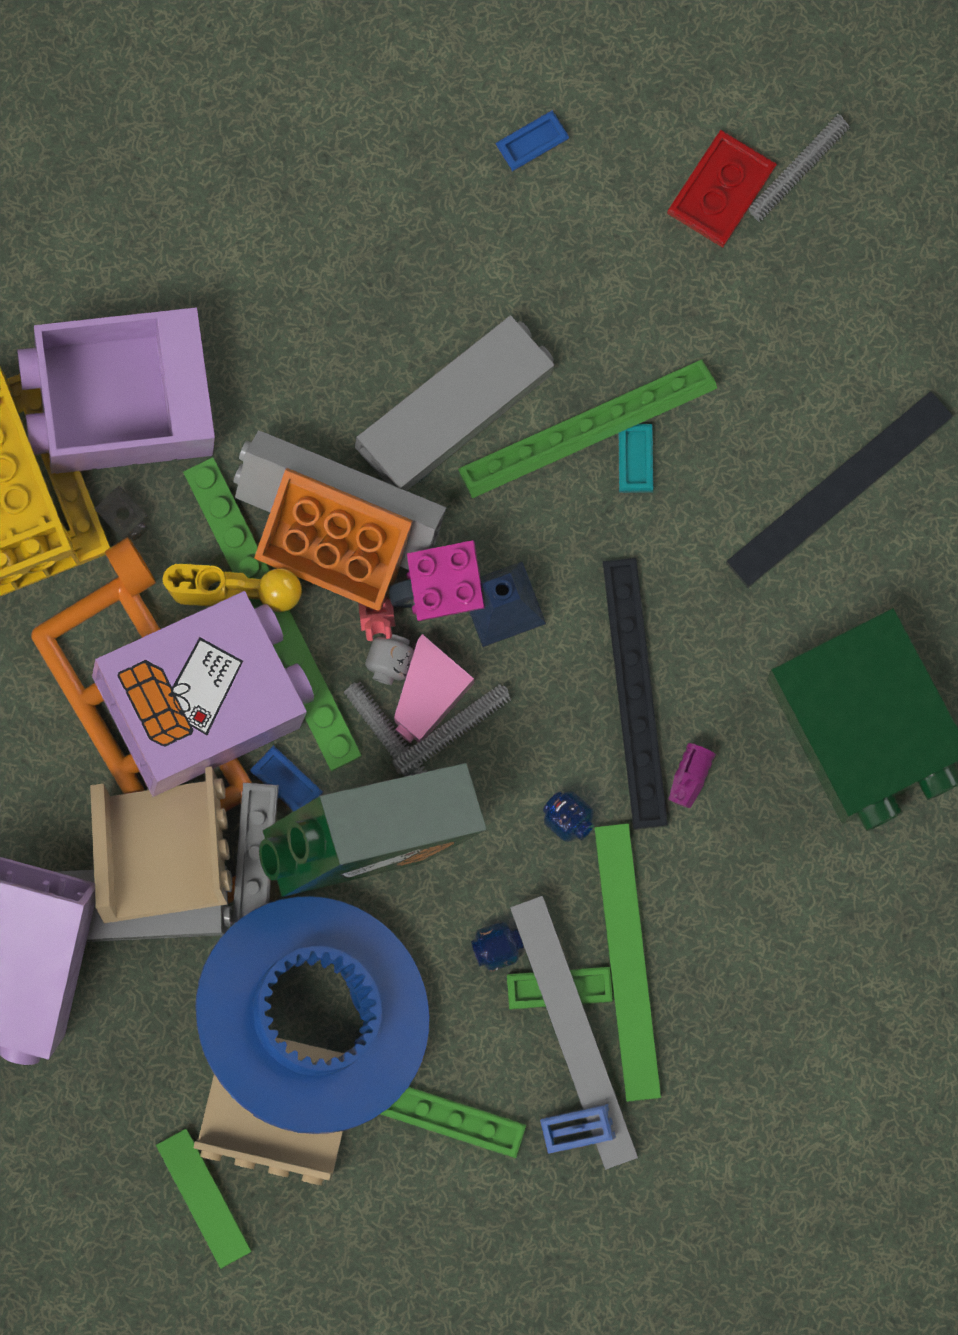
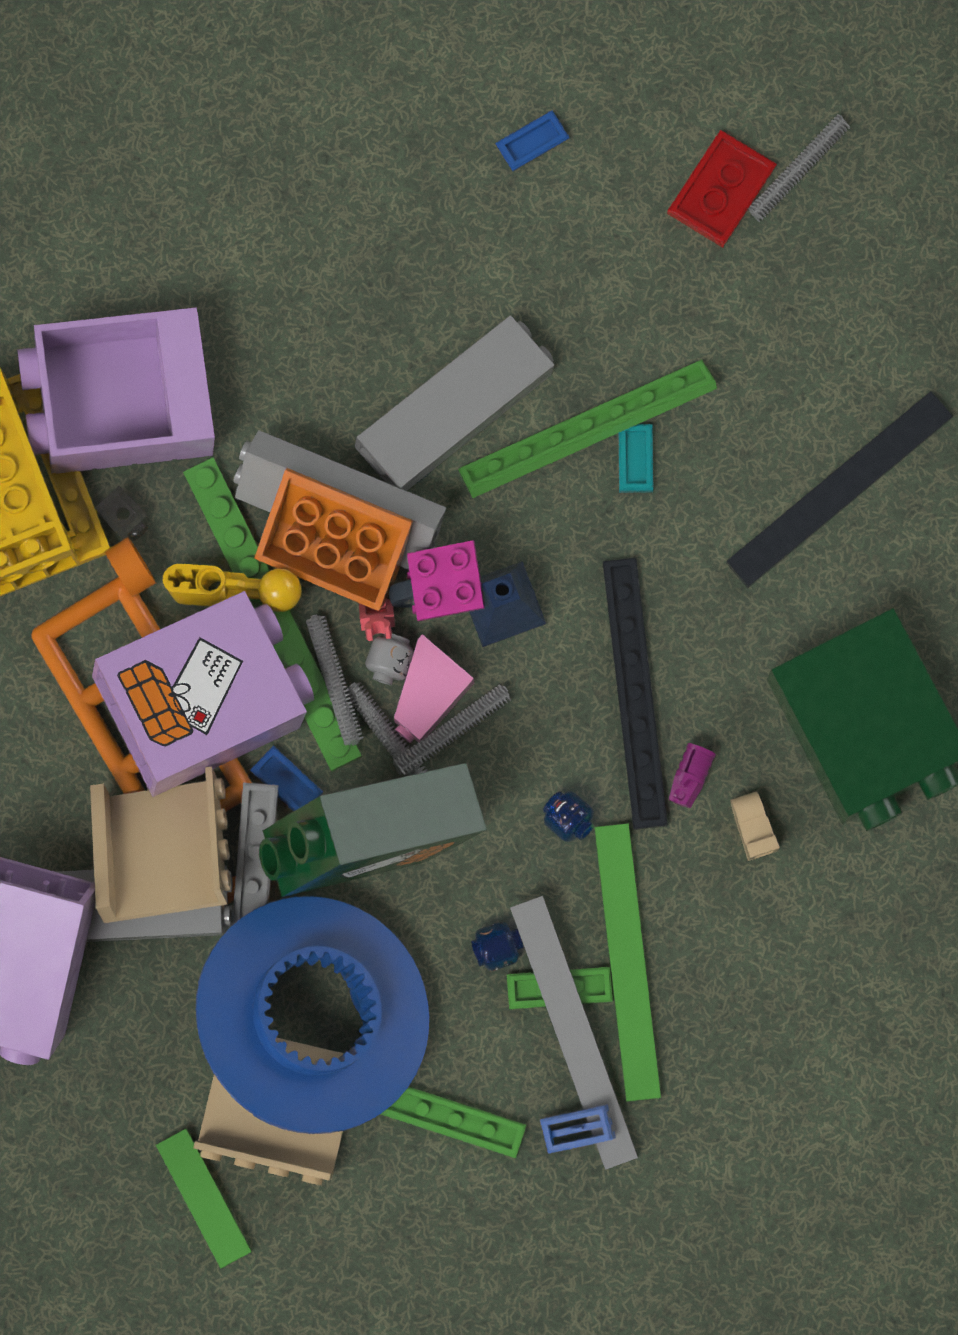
none -> light grey axle [306,614,364,746]
none -> tan leg [730,791,780,861]

